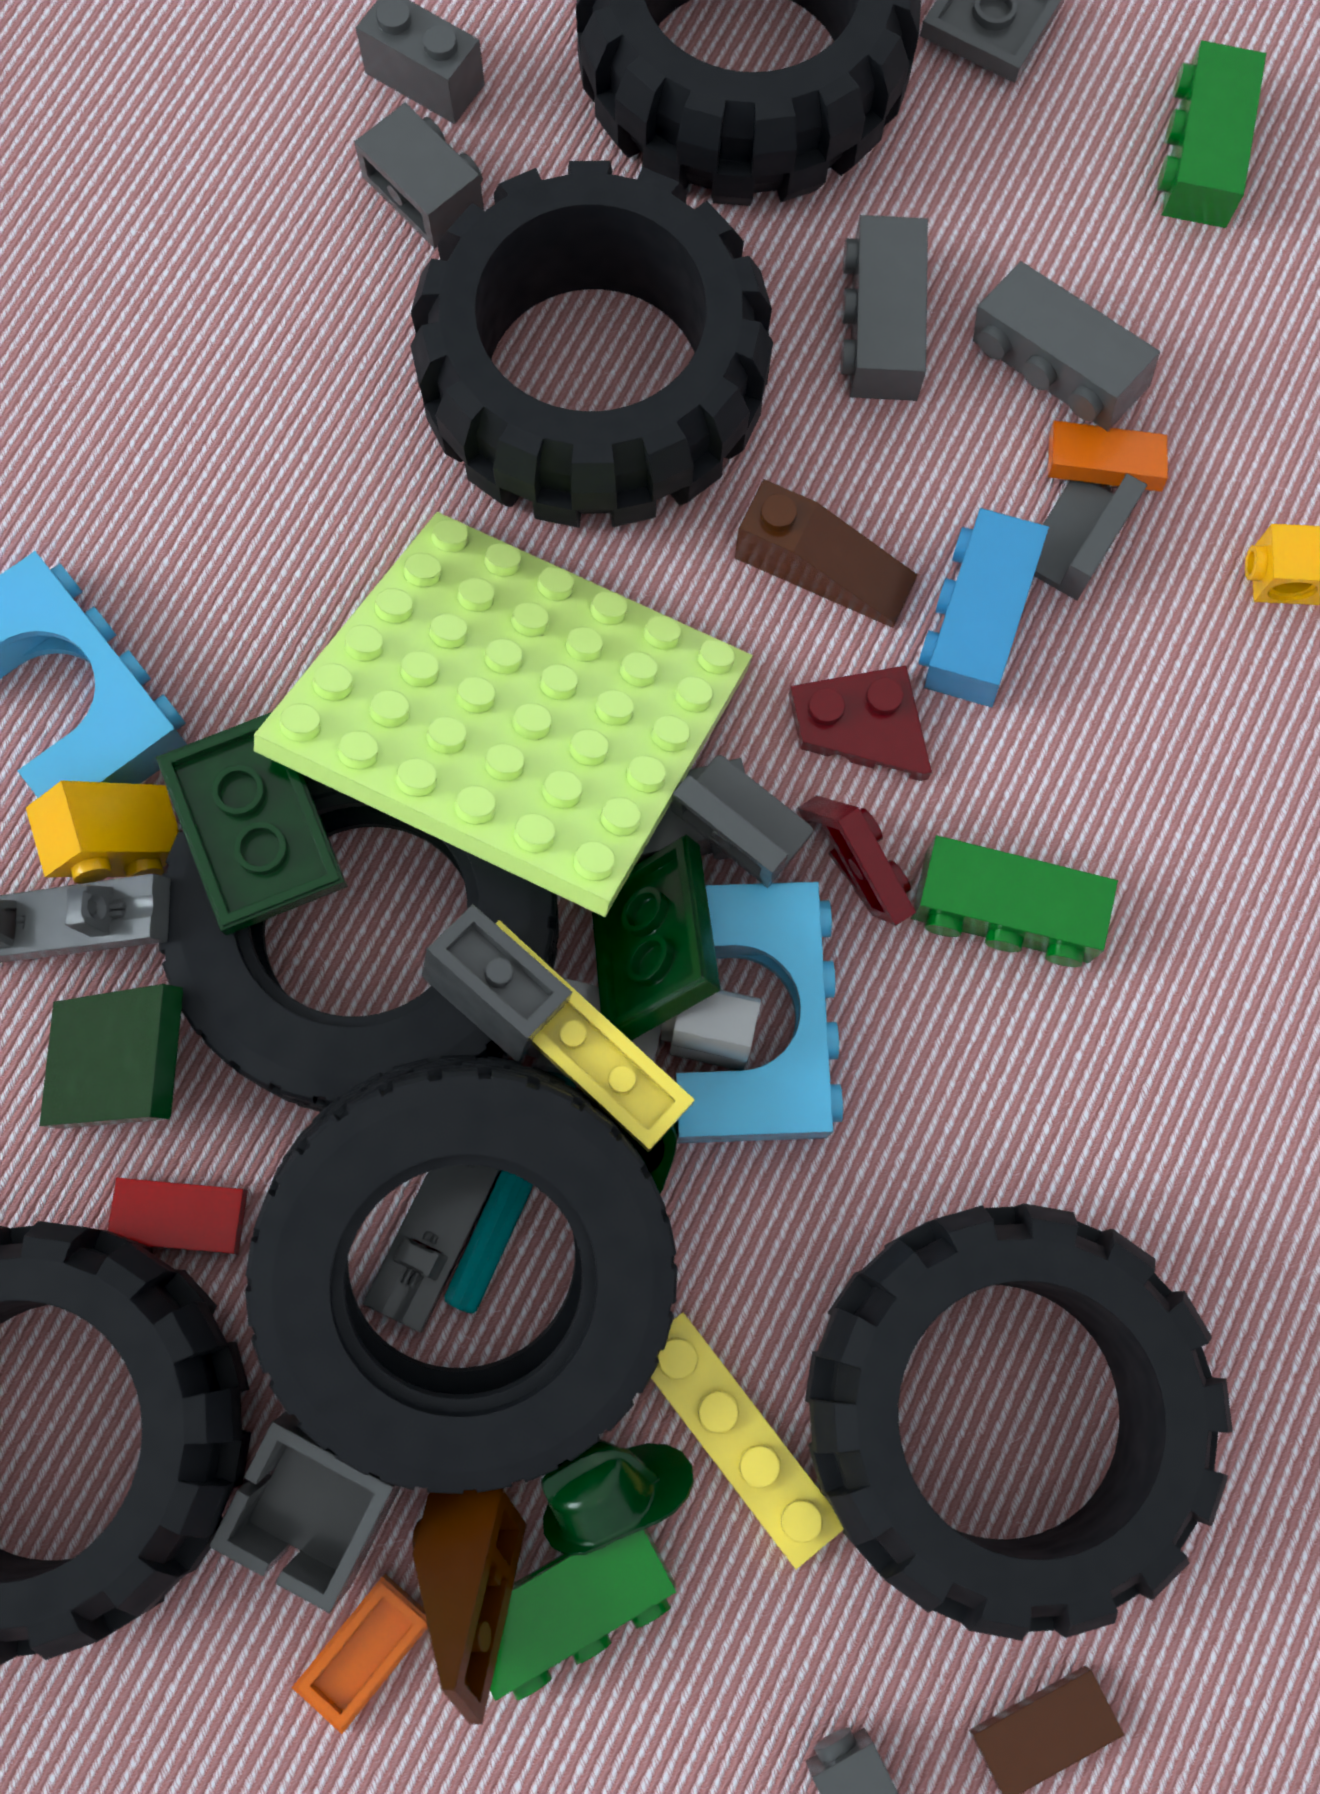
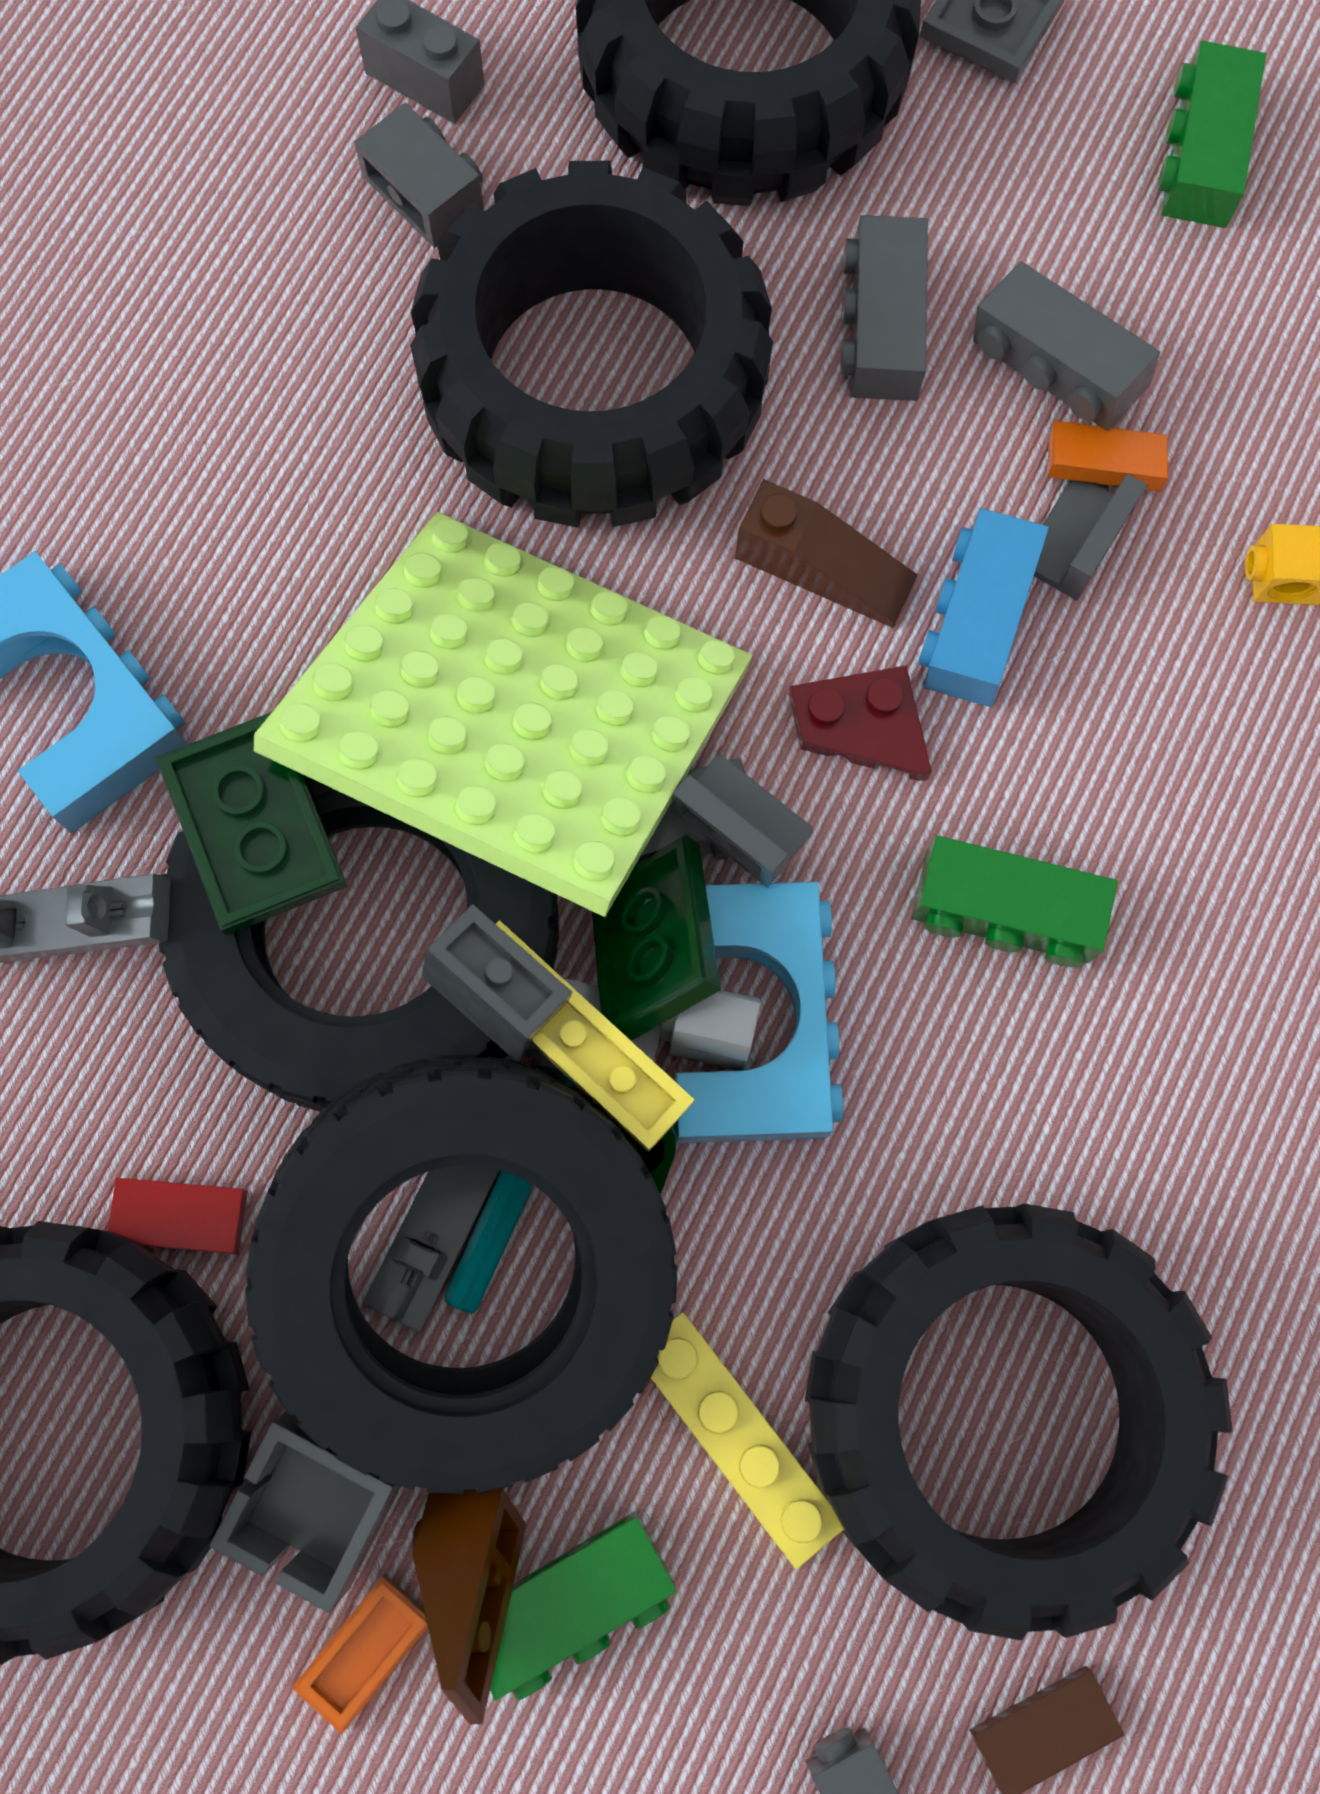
yellow brick [26,780,179,884] -> none
dark green tile [39,984,183,1129] -> none
dark green piece [541,1439,694,1555] -> none
dark red wing [797,795,916,926] -> none

